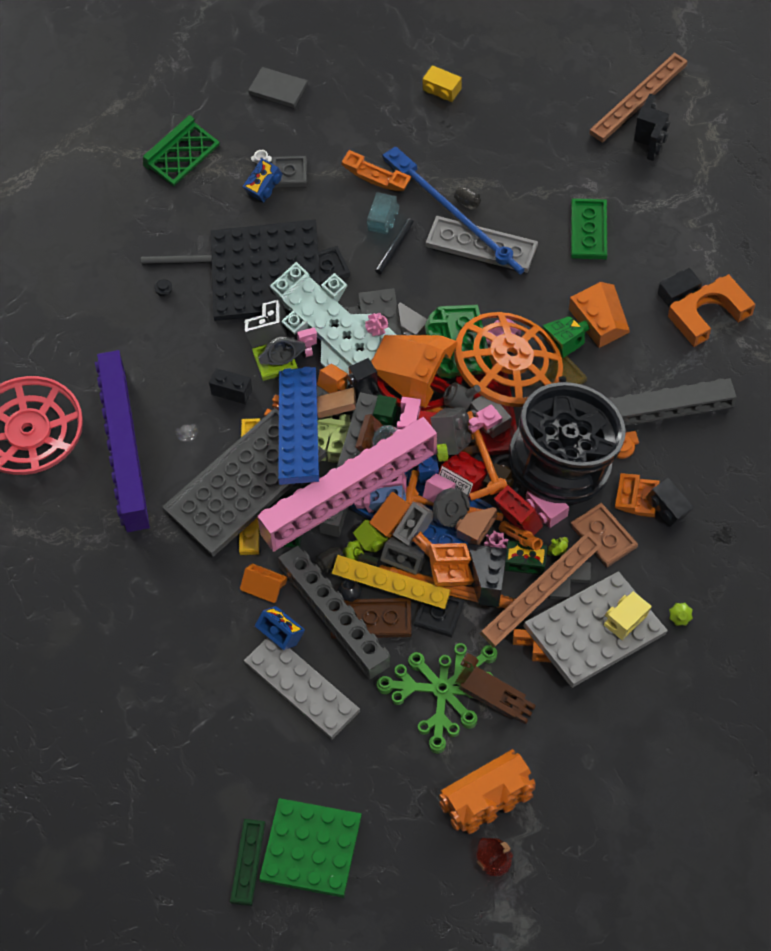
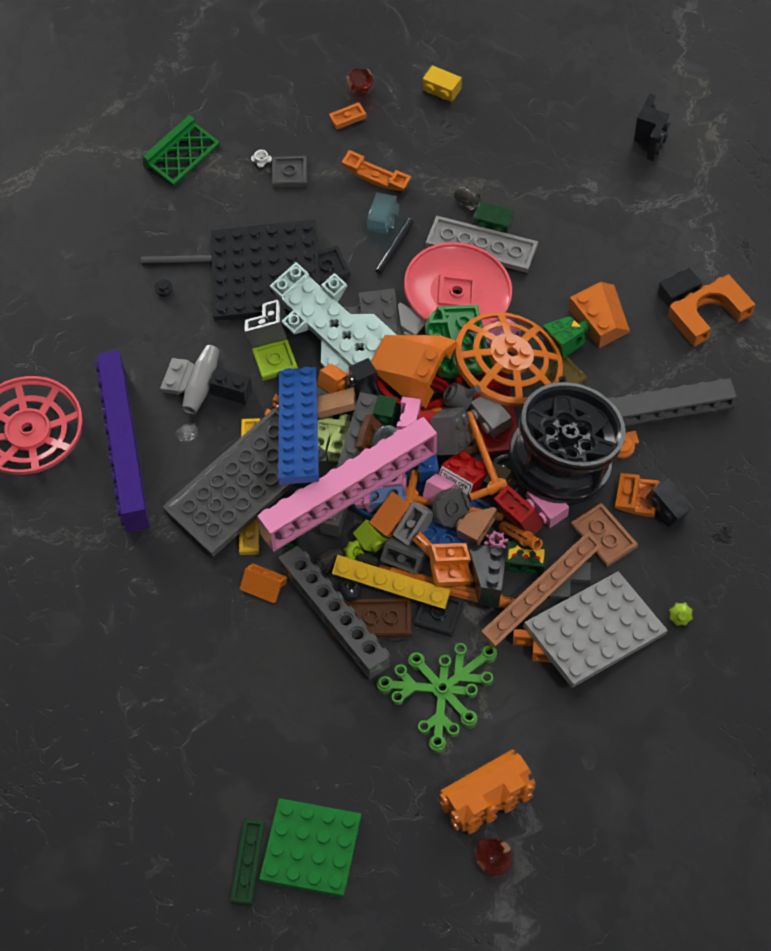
blue brick [242,158,283,203] -> none
light grey plate [244,638,360,740] -> none
dark grey tile [248,67,308,108] -> none
blue brick [255,606,305,650] -> none
dark grey hat [258,336,306,365] -> none
bright pink plate [297,327,317,358] -> none
bright pink gear [365,313,388,336] -> none
blue bar [382,147,524,274] -> none
lime axle [437,443,448,462] -> none
reddish brown hinge [455,653,536,724] -> none
bright pink plate [468,404,503,433] -> none
lime piece [547,537,568,557] -> none
green tile [571,198,607,260] -> none
nougat plate [589,53,688,143] -> none
light yellow brick [604,591,652,640] -> none
none -> light grey plate [160,345,219,415]
none -> orange plate [329,102,367,130]
none -> clear red hair [345,68,374,95]
none -> coral dish [404,242,512,328]
none -> dark green brick [473,202,514,234]

